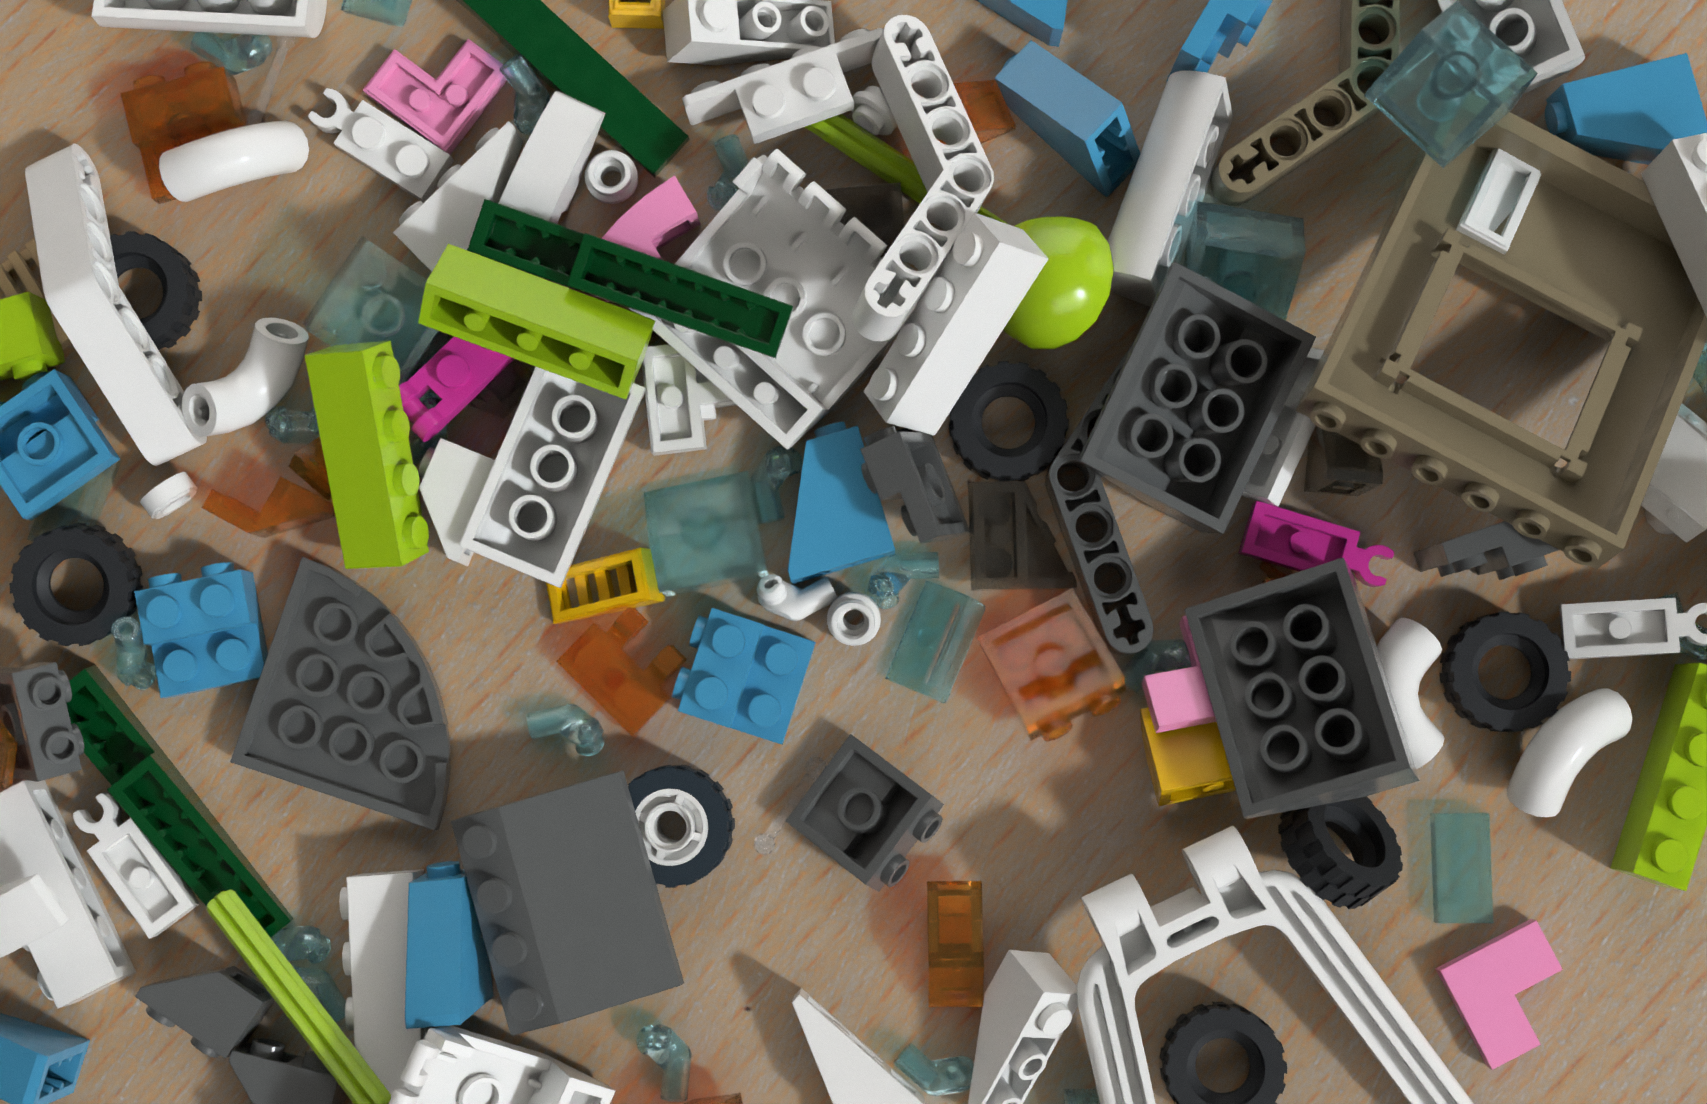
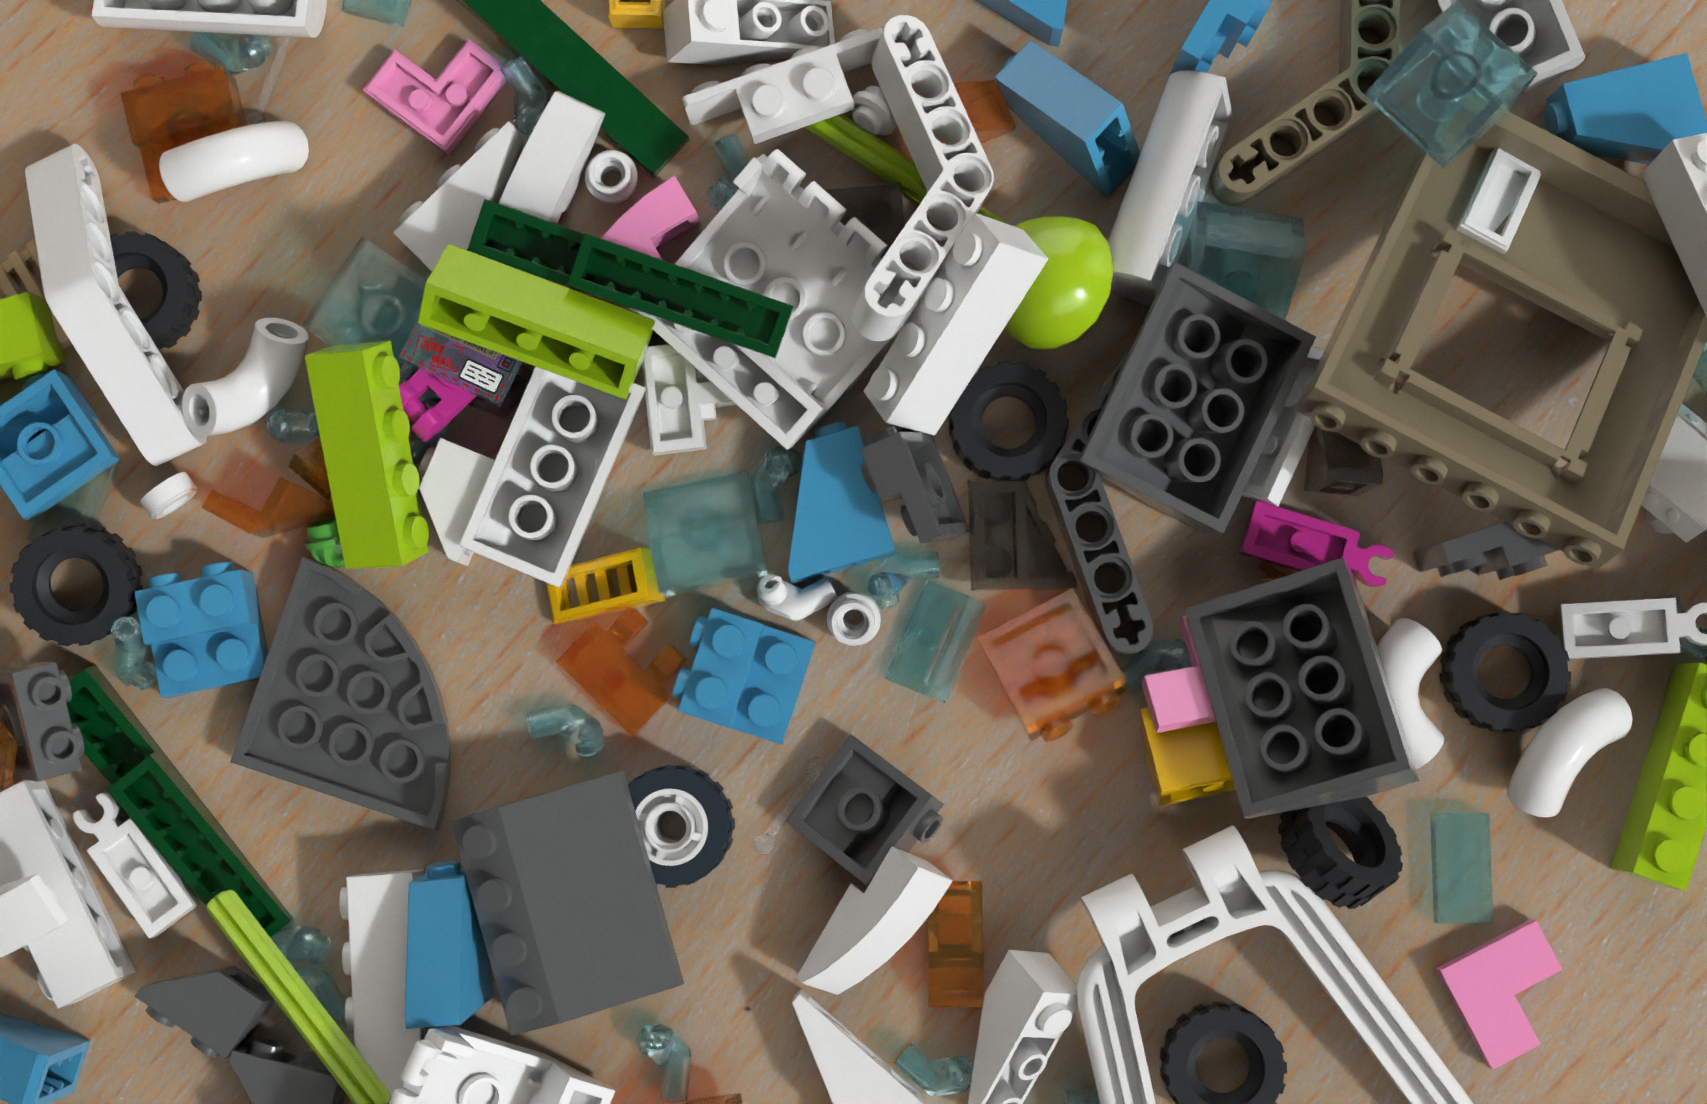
white plate [308,88,454,203] -> none
none -> bright green plate [304,516,345,568]
none -> tile [399,318,522,407]
none -> white slope [796,846,953,995]

